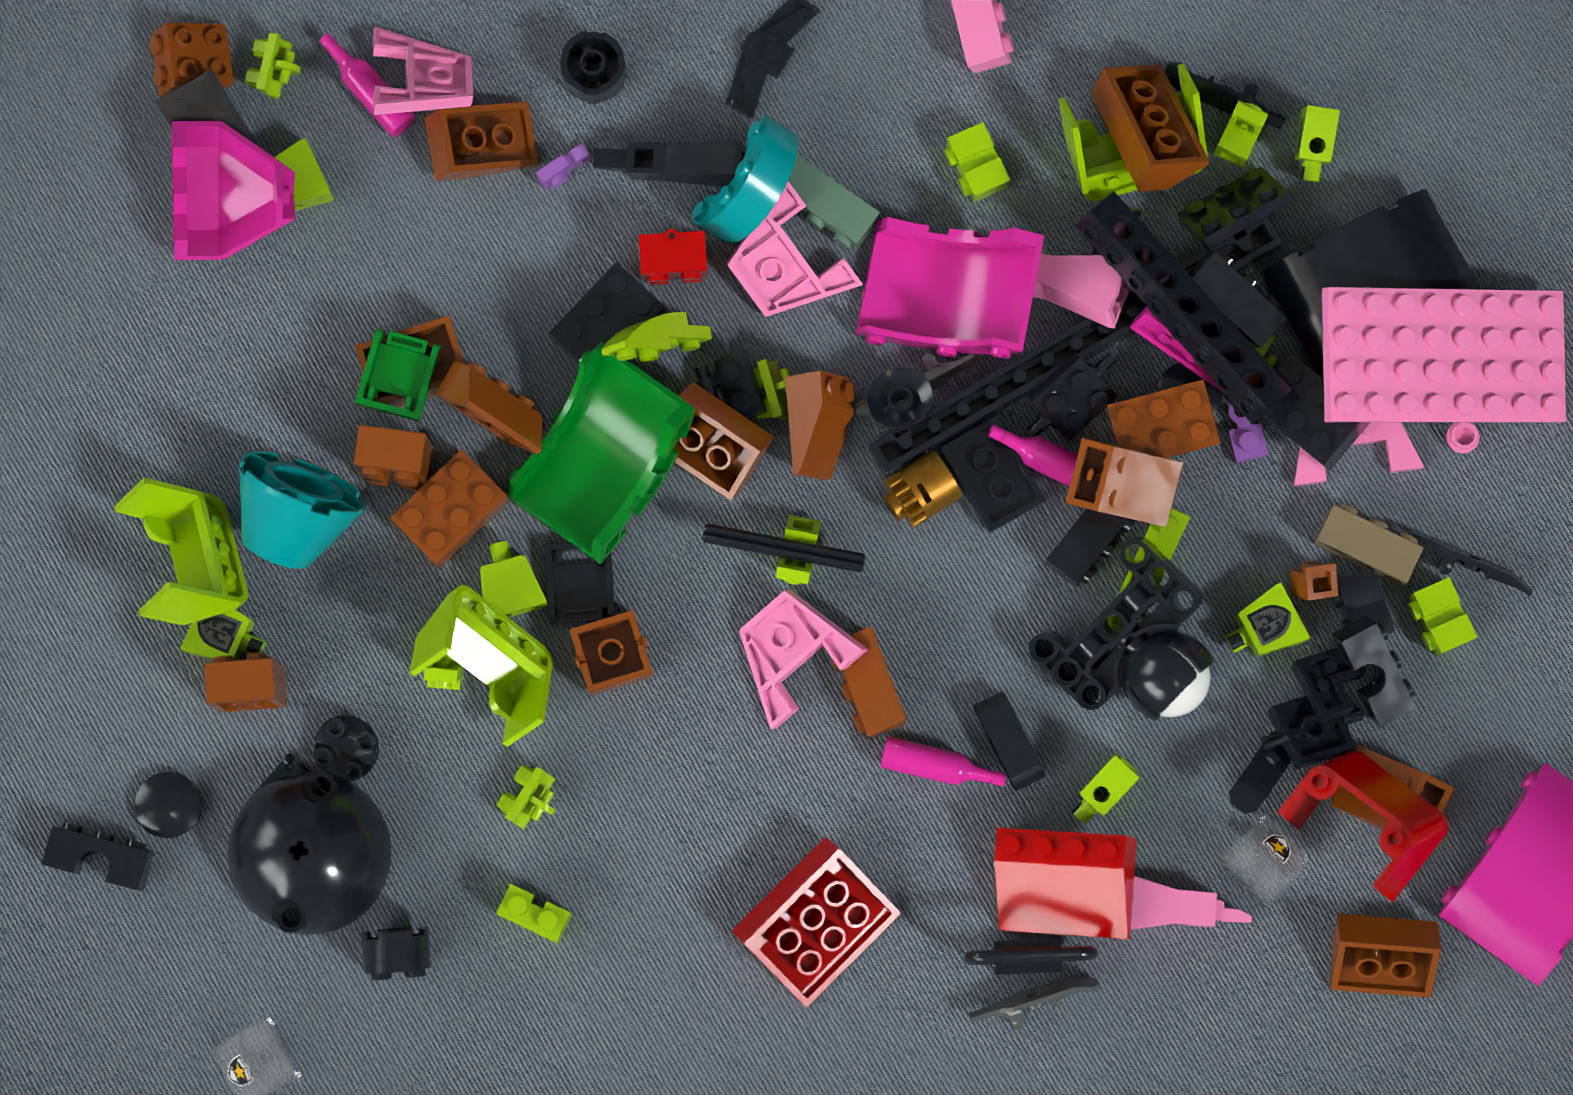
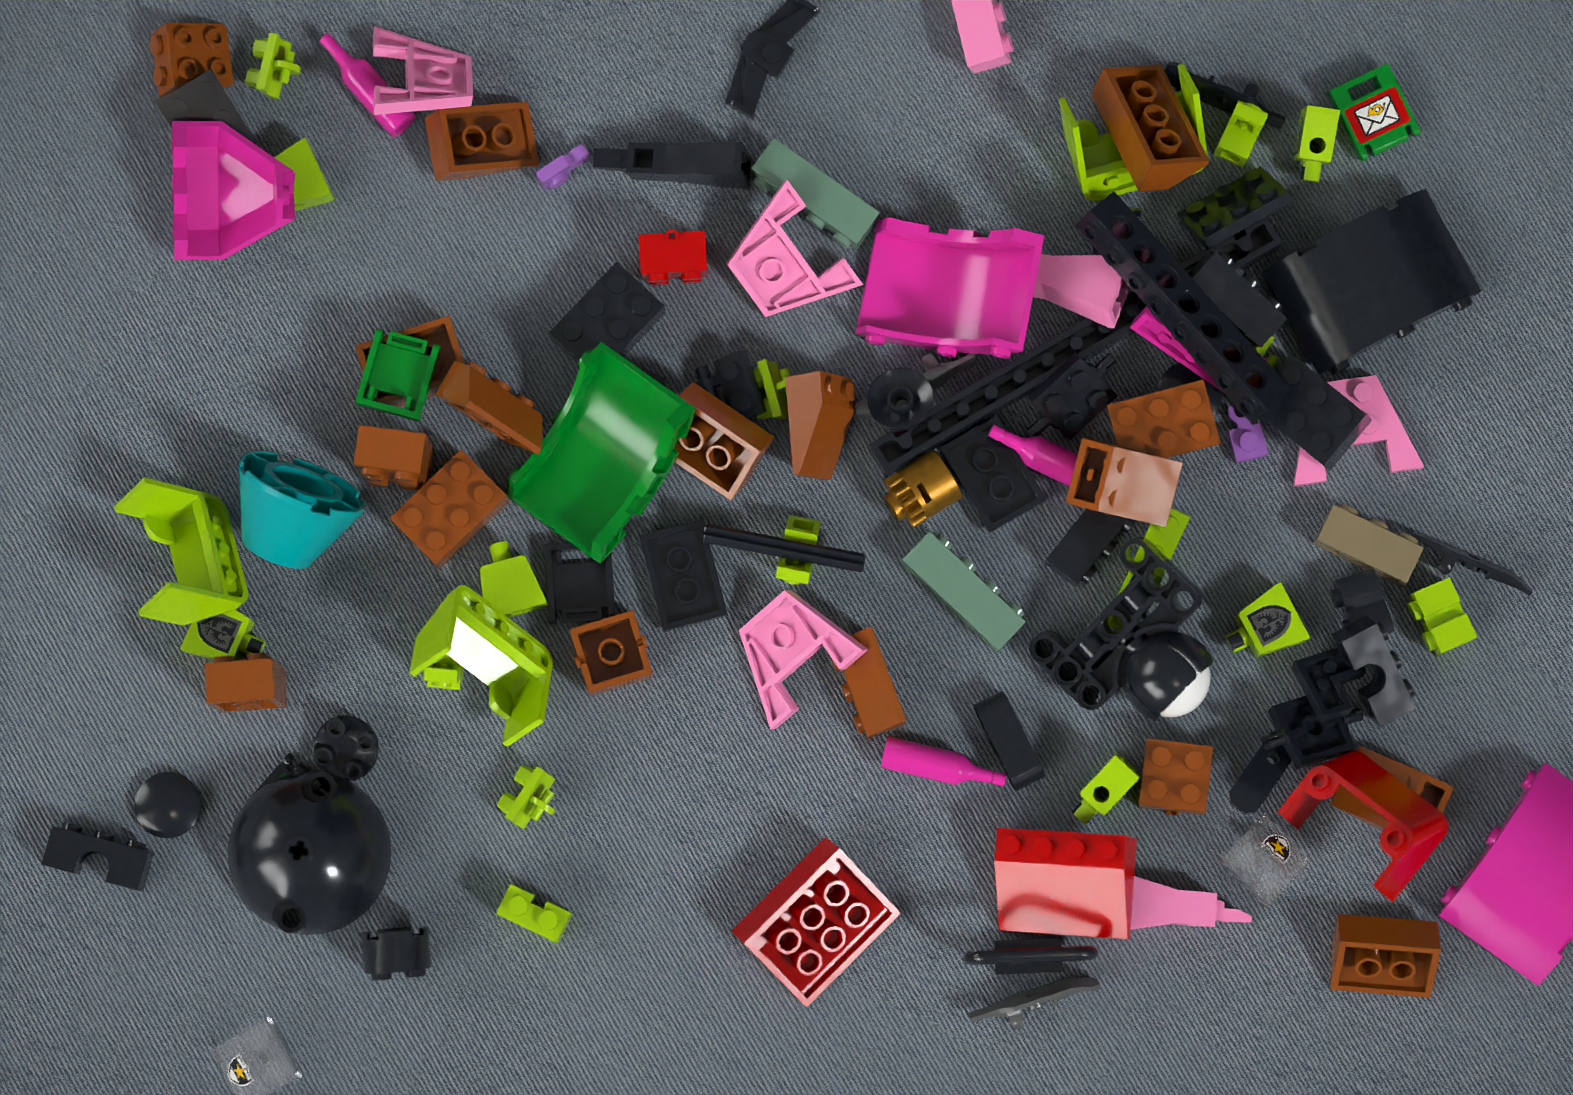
black brick [560,31,627,104] -> none
lime slope [602,312,712,362] -> none
teal brick [690,114,798,244] -> none
lime brick [944,122,1010,203] -> none
dark orange brick [1289,561,1338,600] -> none
bright pink plate [1322,287,1566,423] -> none
bright pink plate [1446,422,1480,454] -> none
none -> black plate [639,519,728,632]
none -> sand green brick [901,531,1026,654]
none -> dark orange brick [1139,738,1213,816]
none -> container [1327,63,1420,162]

